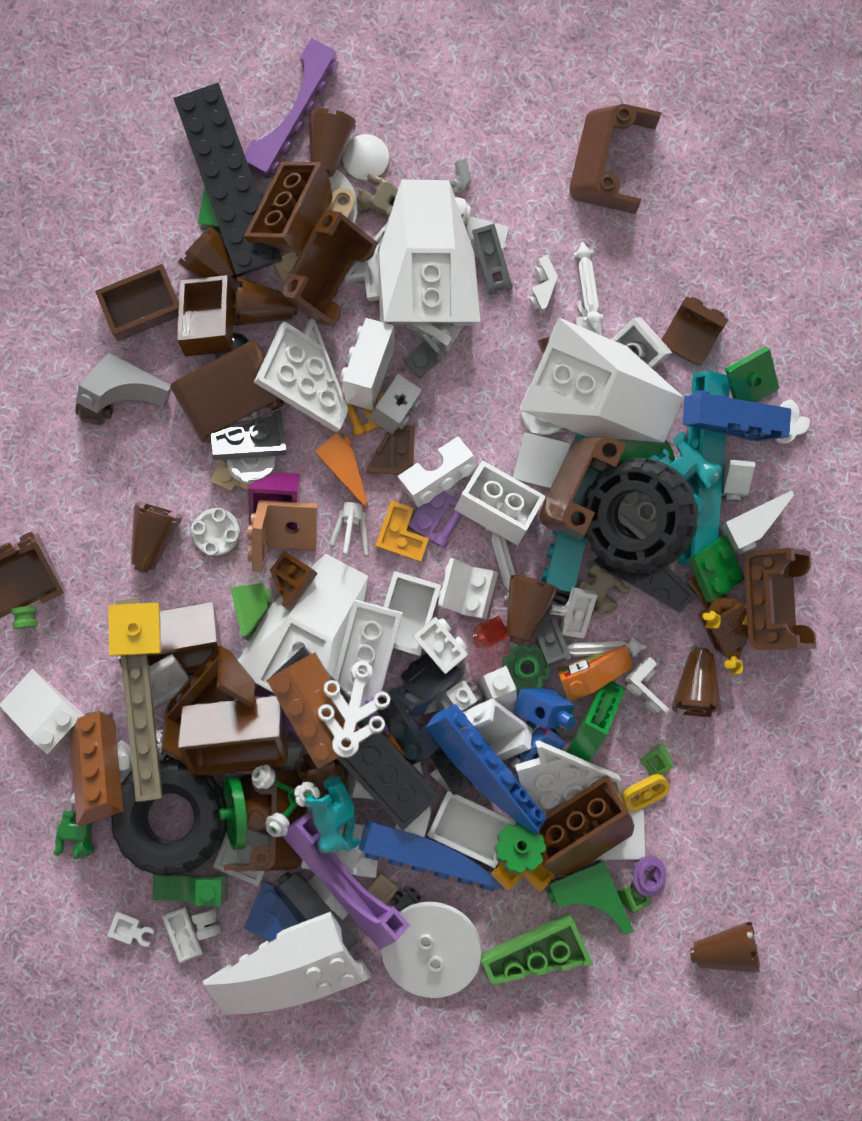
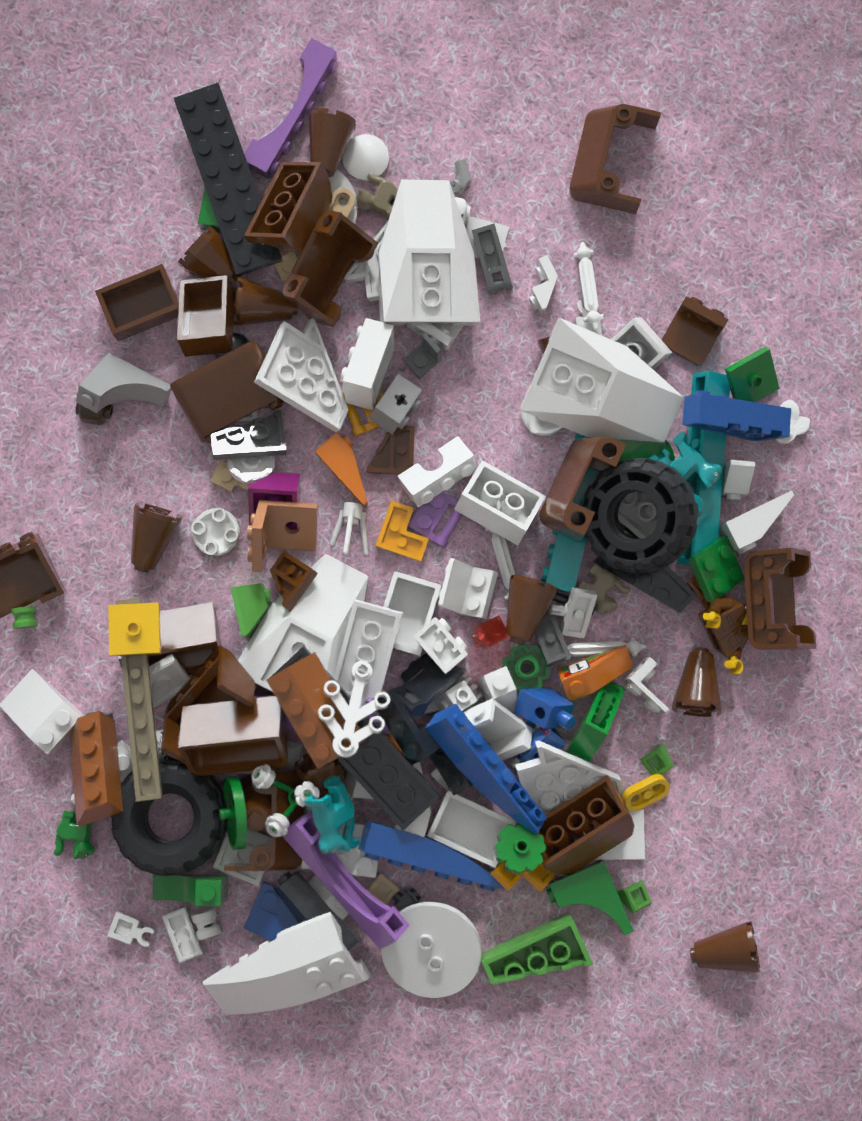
white tile [513,432,571,489] -> none
medium lavender gear [631,856,667,896] -> none

